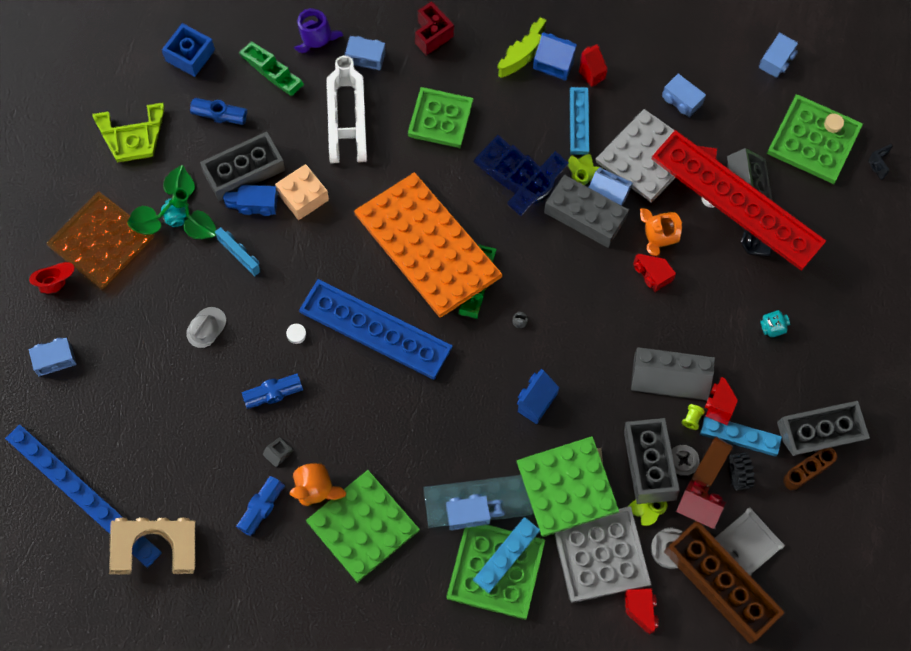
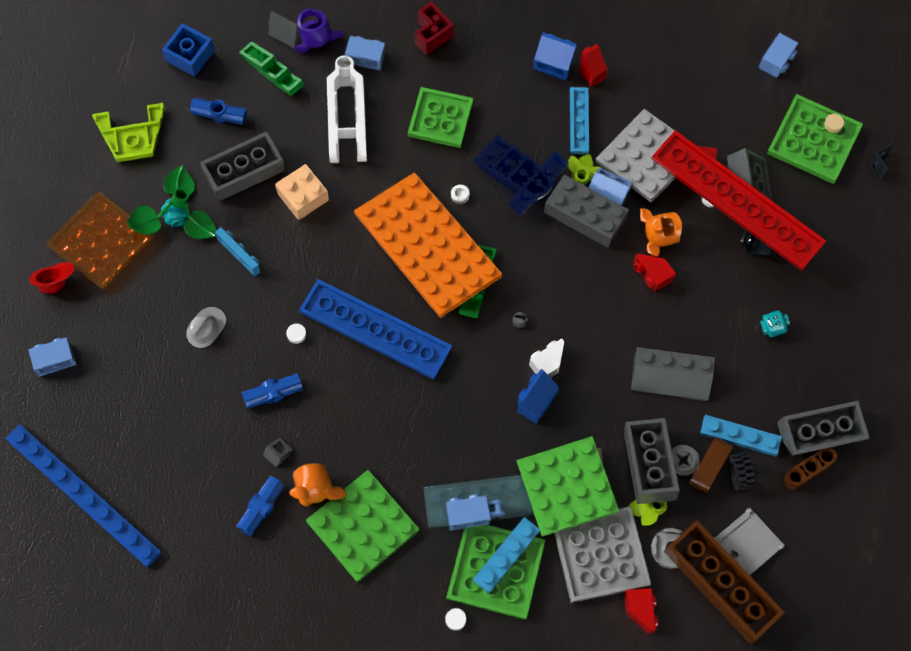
tan arch [109,518,195,574] -> none
blue hinge [223,185,278,216] -> none
lime slope [497,17,546,78] -> none
medium blue brick [662,74,706,118] -> none
dark red brick [676,480,726,529] -> none
lime bush [681,404,705,430] -> none
red slope [705,377,738,425] -> none
none -> dark grey piece [268,11,299,48]
none -> white tile [446,609,466,630]
none -> white tile [451,185,470,204]
none -> white slope [529,339,564,378]

